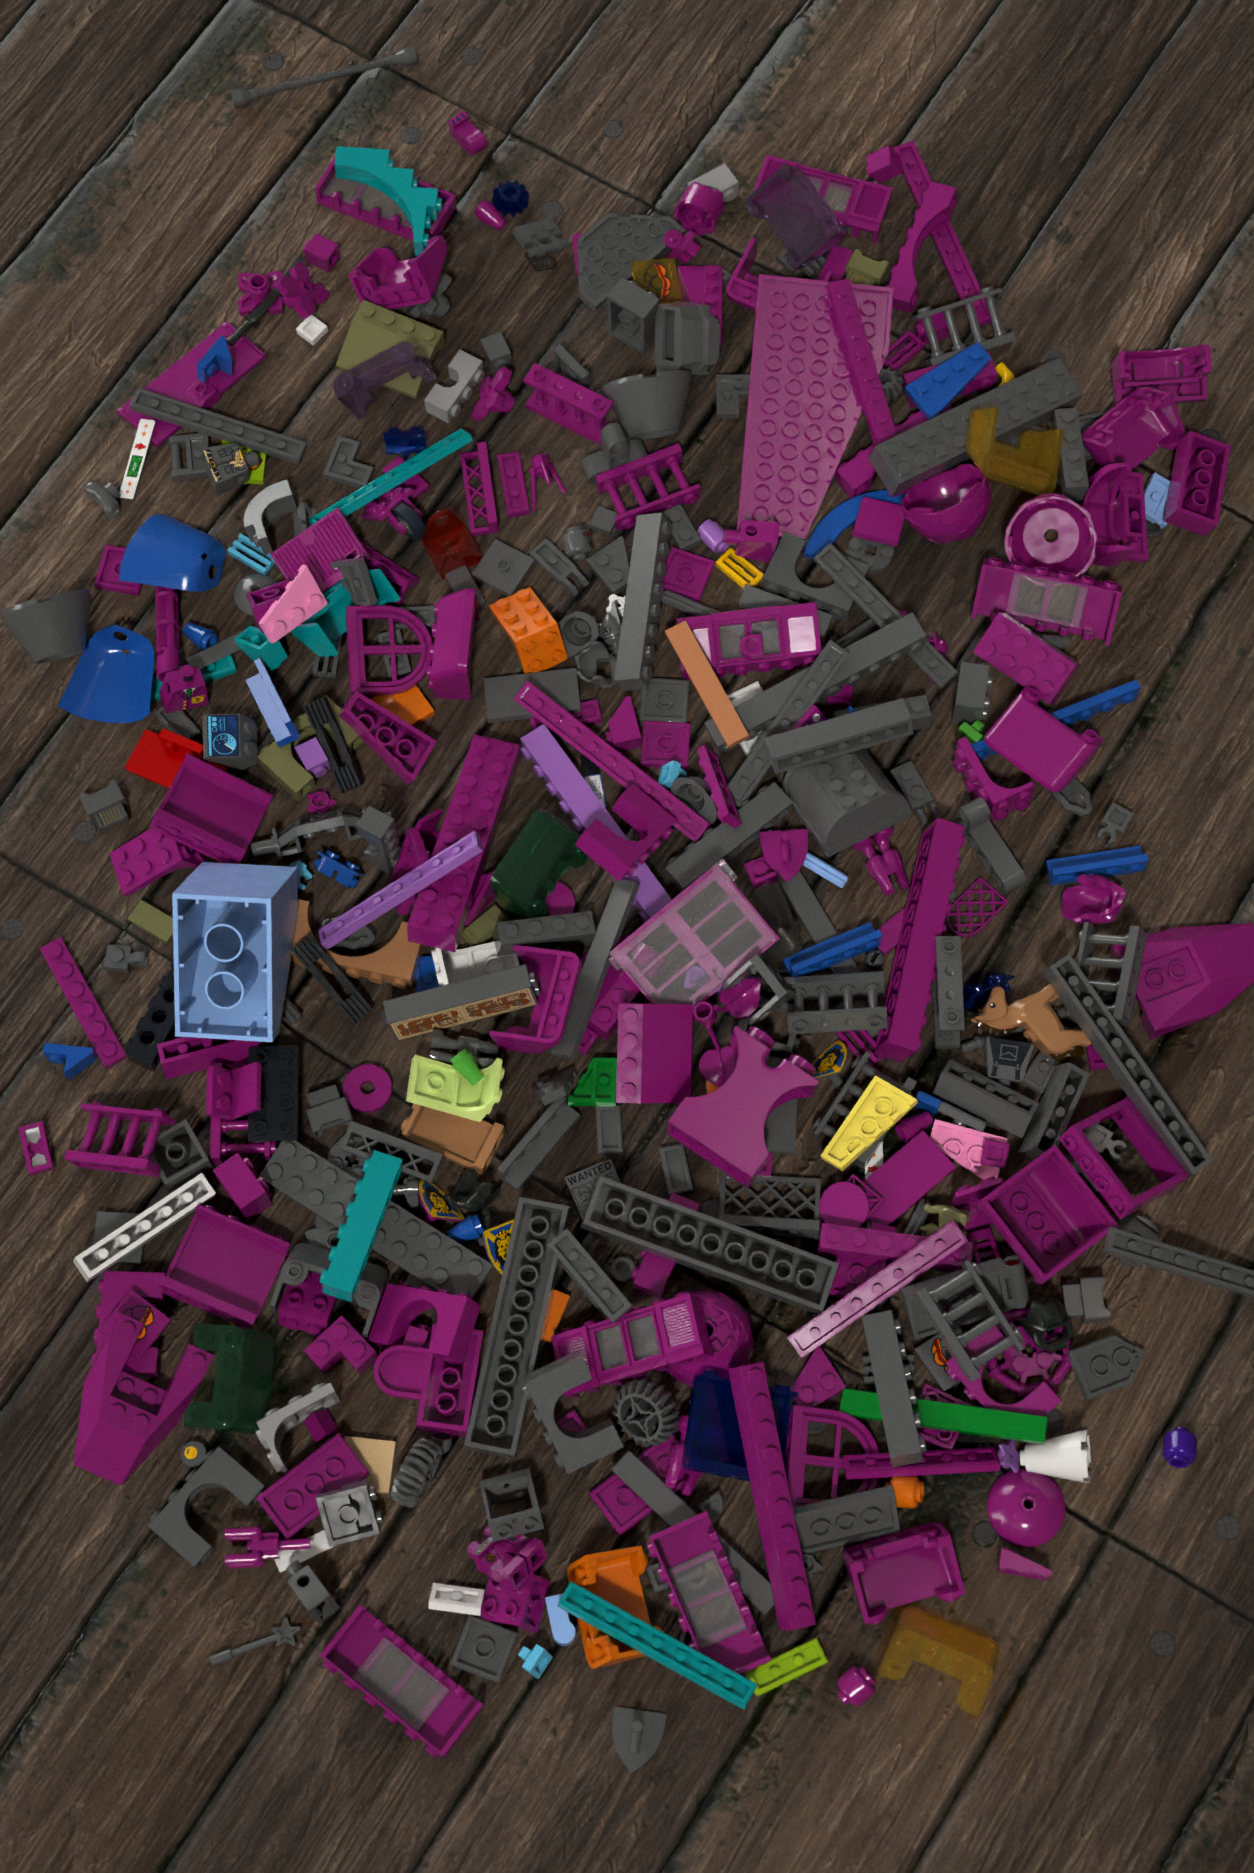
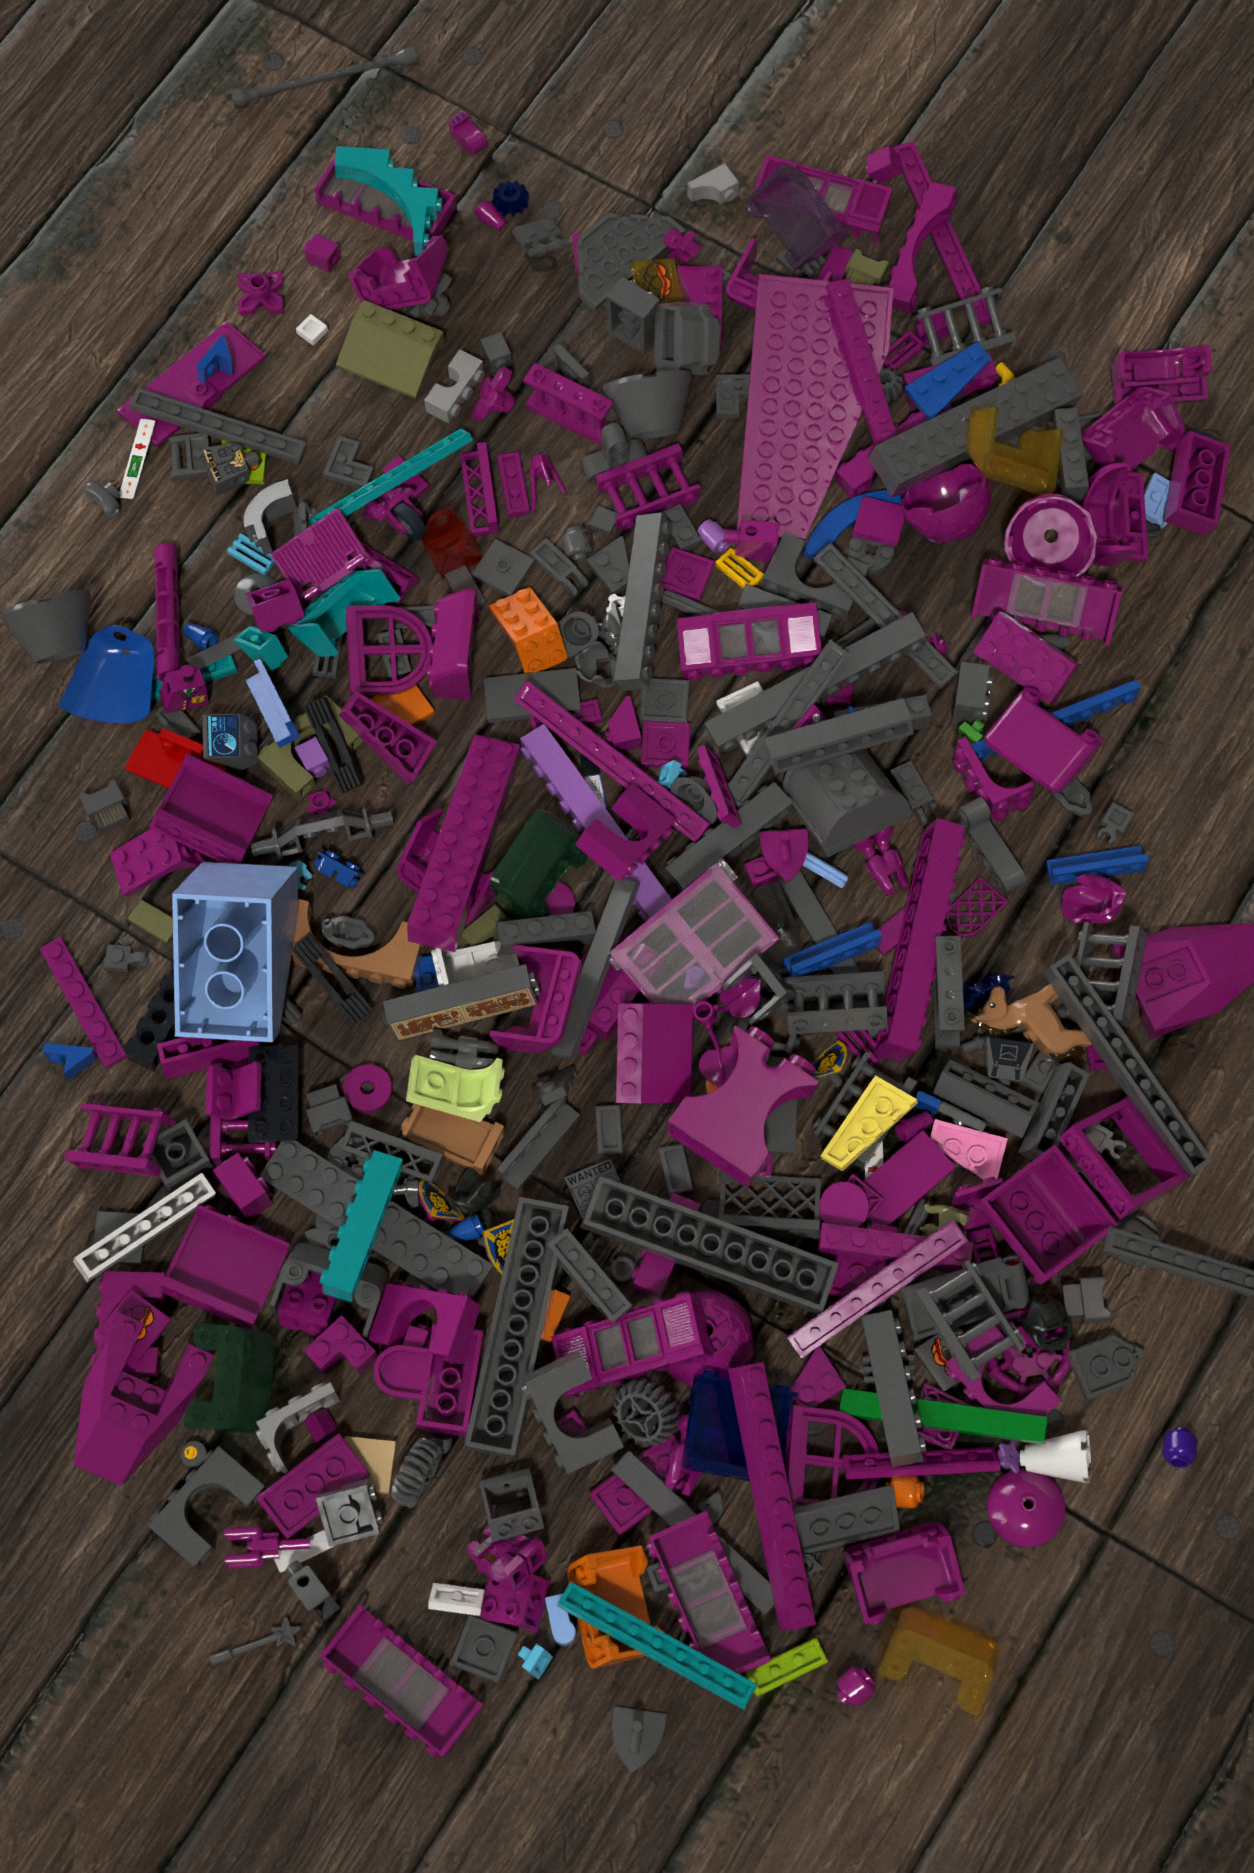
magenta piece [18,1121,55,1176] -> none
magenta tile [94,545,143,596] -> none
blue piece [119,514,226,592] -> none
pearl dark grey sword [226,253,304,347] -> none
bright pink wing [259,564,328,644] -> none
magenta plant [275,261,329,320] -> none
medium lavender tile [319,831,483,951] -> none
dark grey wing [330,558,378,606] -> none
clear purple windscreen [333,341,437,420] -> none
dark grey arch [356,806,401,875] -> none
clear blue hips [384,426,427,459] -> none
magenta plate [389,828,429,915] -> none
bright green cone [450,1048,484,1086] -> none
green wing [568,1058,617,1107] -> none
nougat tile [665,620,750,749] -> none
magenta brick [674,182,725,236] -> none
magenta tile [739,634,764,659] -> none
dark grey hinge [865,949,885,970] -> none
magenta tile [980,1139,1010,1169] -> none
magenta slope [997,1547,1052,1581] -> none

